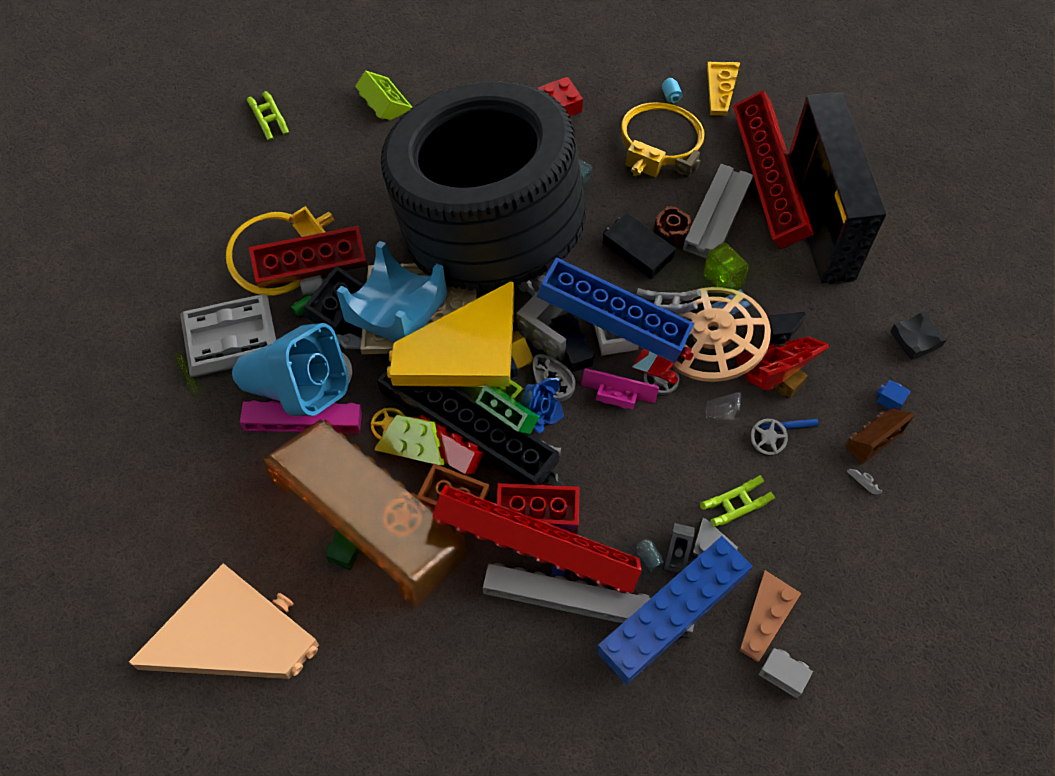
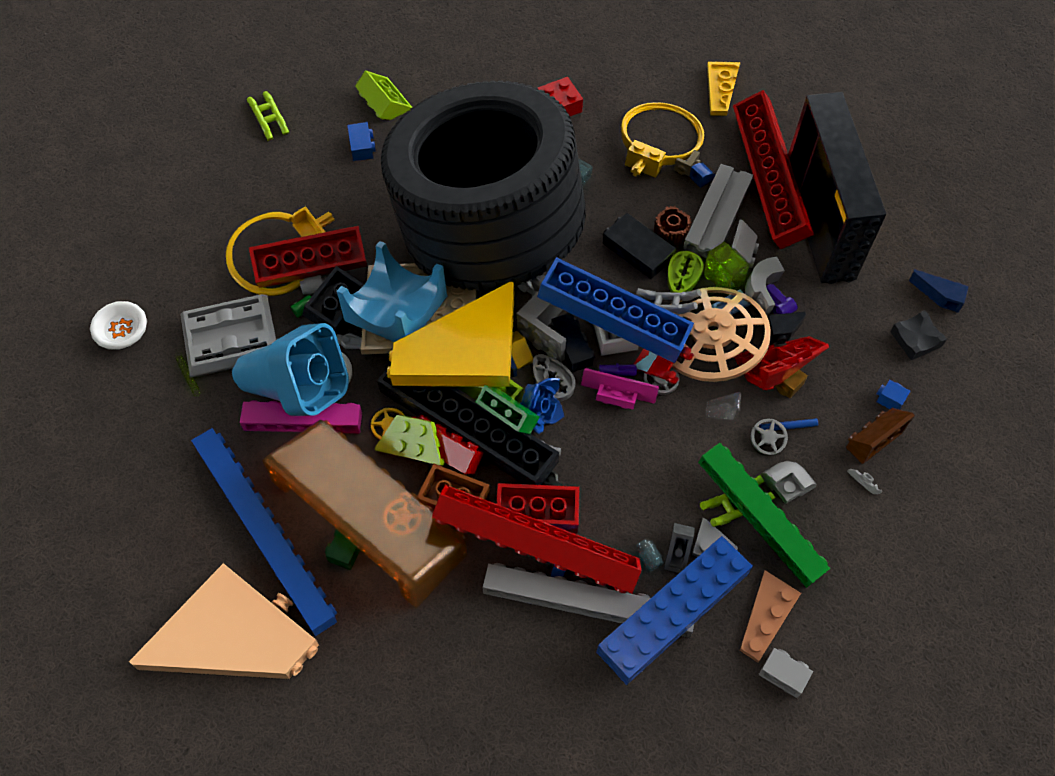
medium azure brick [662,78,682,103] -> none
none -> white piece [90,301,147,349]
none -> blue brick [191,428,337,636]
none -> blue brick [347,122,376,161]
none -> dark purple axle [599,363,637,376]
none -> lime piece [667,251,704,293]
none -> blue brick [689,163,715,188]
none -> green brick [698,443,830,588]
none -> light grey slope [726,220,759,273]
none -> light grey arch [745,257,785,316]
none -> light grey brick [760,461,817,504]
none -> dark purple piece [766,284,798,314]
none -> dark blue slope [909,269,969,313]

